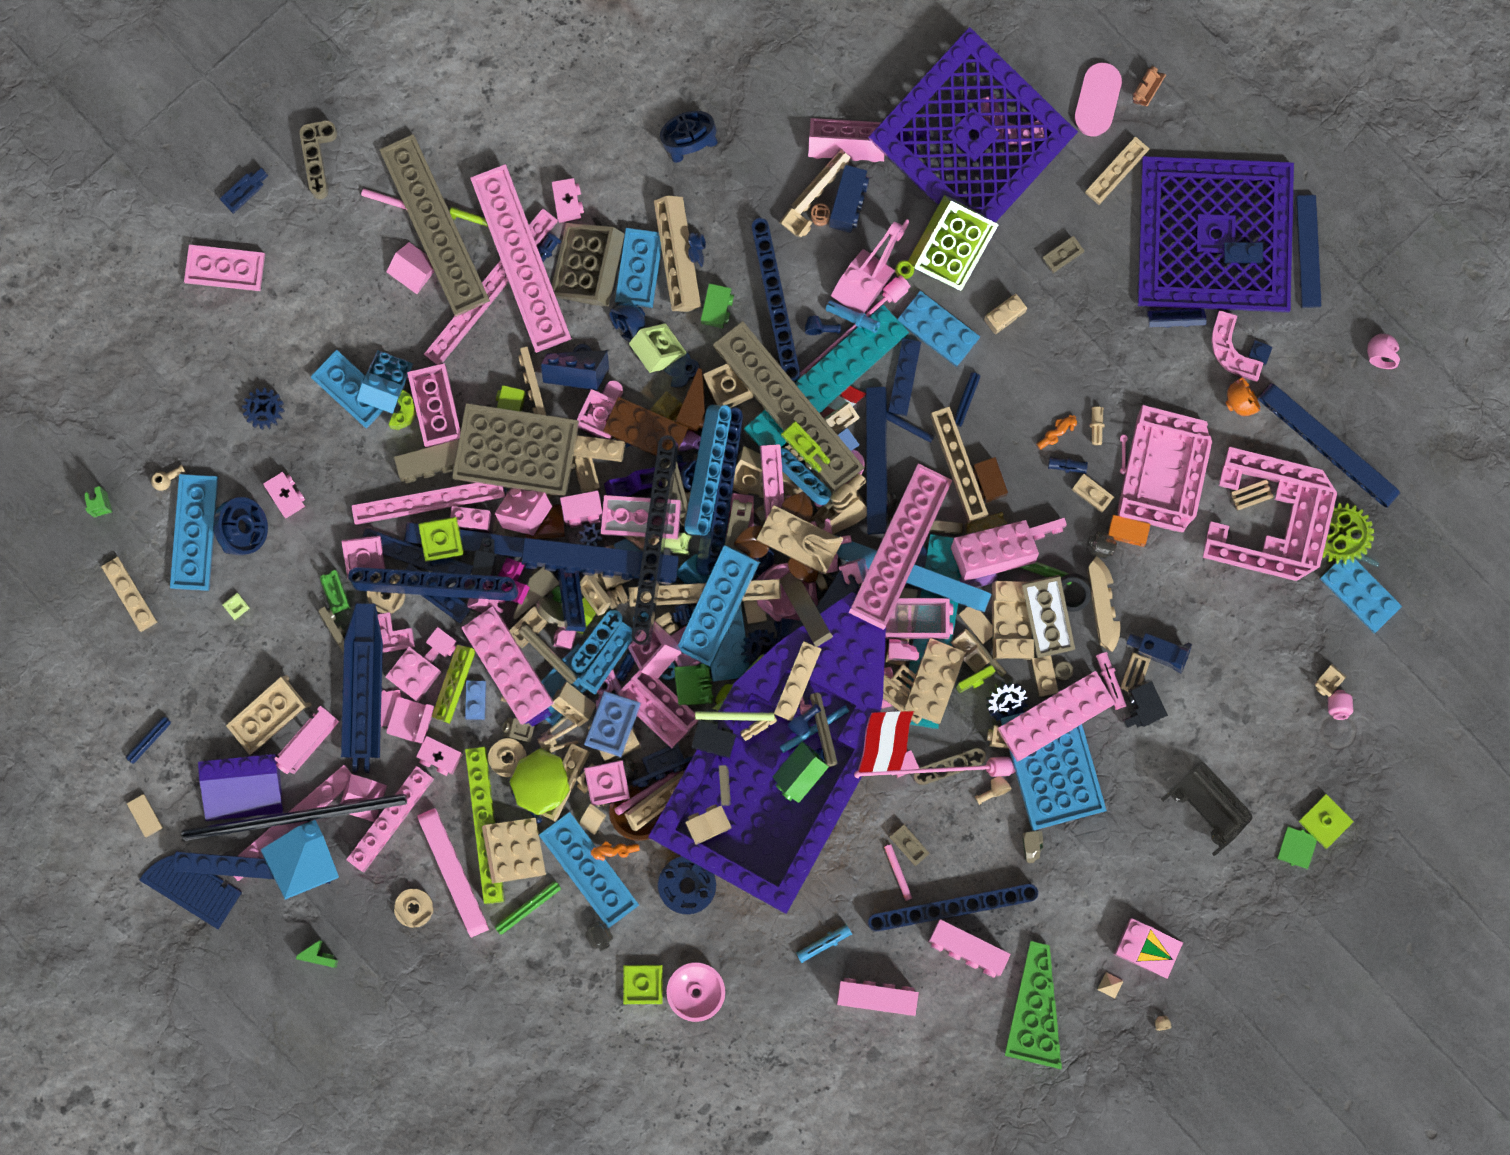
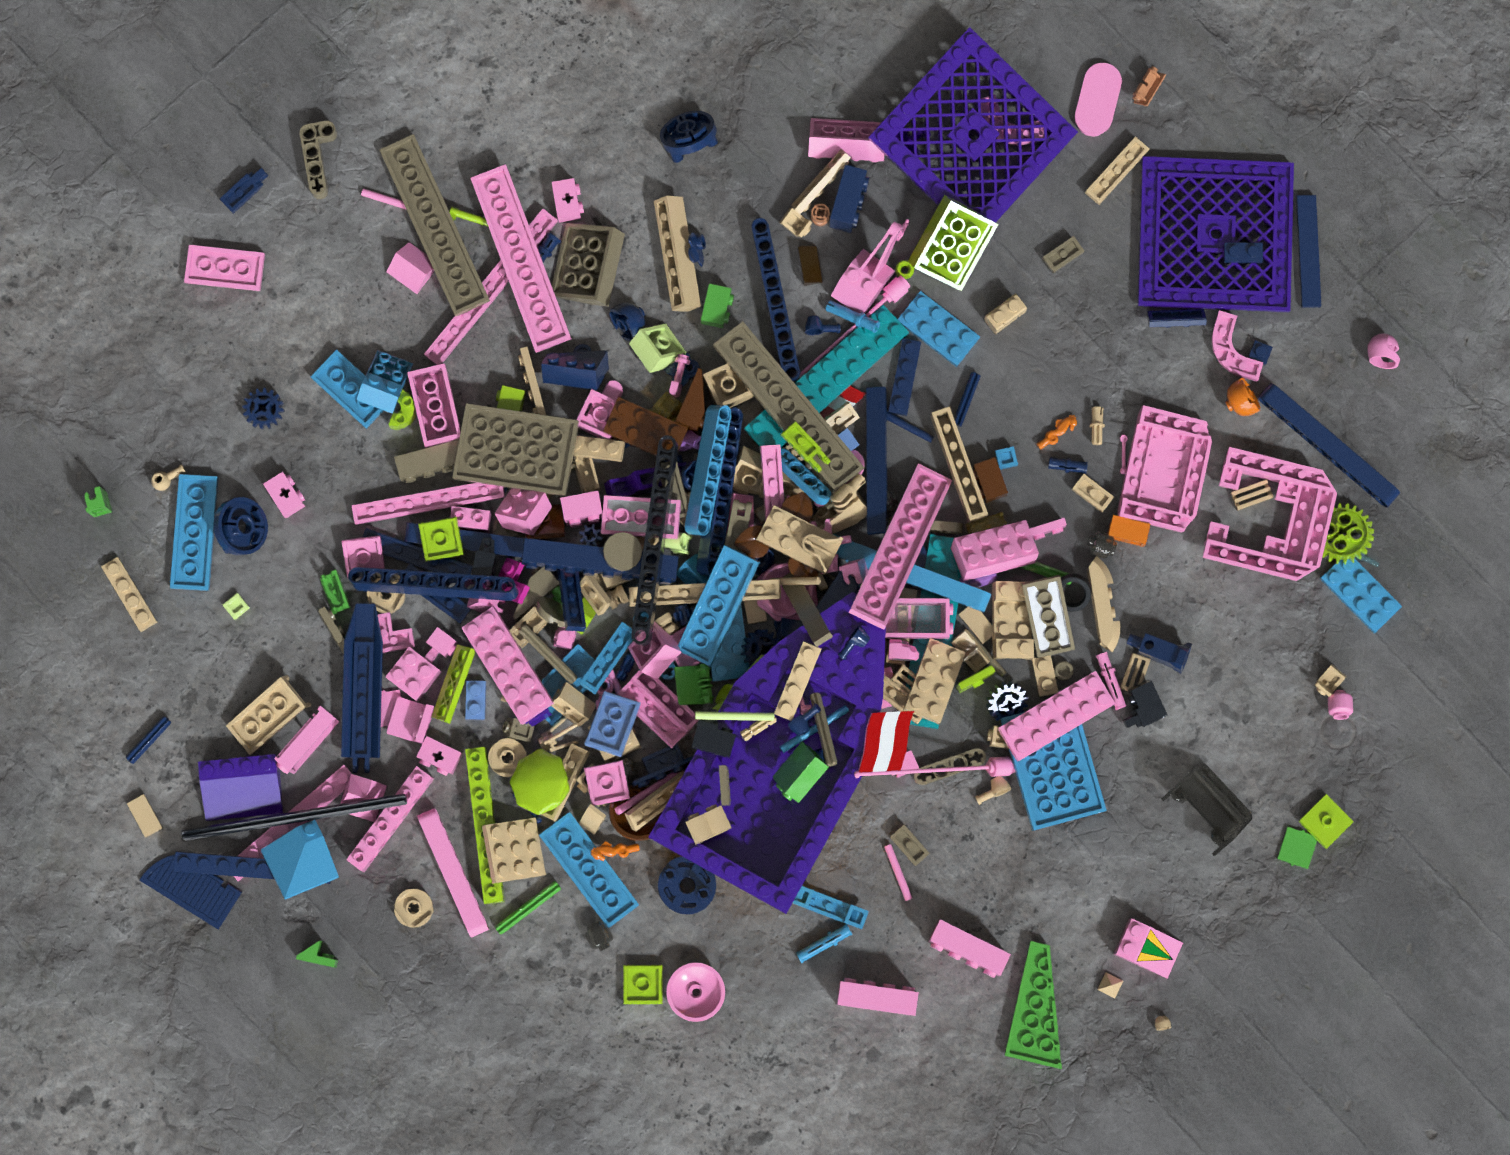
dark azure beam [571,610,622,673] -> none
dark azure plate [615,228,662,308] -> none
dark blue beam [868,884,1038,932] -> none
dark tan rock [1022,831,1044,863] -> none
none -> dark tan tile [603,532,642,571]
none -> bright pink hinge [669,354,690,398]
none -> tan bar [770,577,821,585]
none -> dark azure slope [793,886,869,929]
none -> dark brown slope [798,246,823,286]
none -> dark blue bar [837,625,870,660]
none -> dark azure plate [995,446,1018,470]

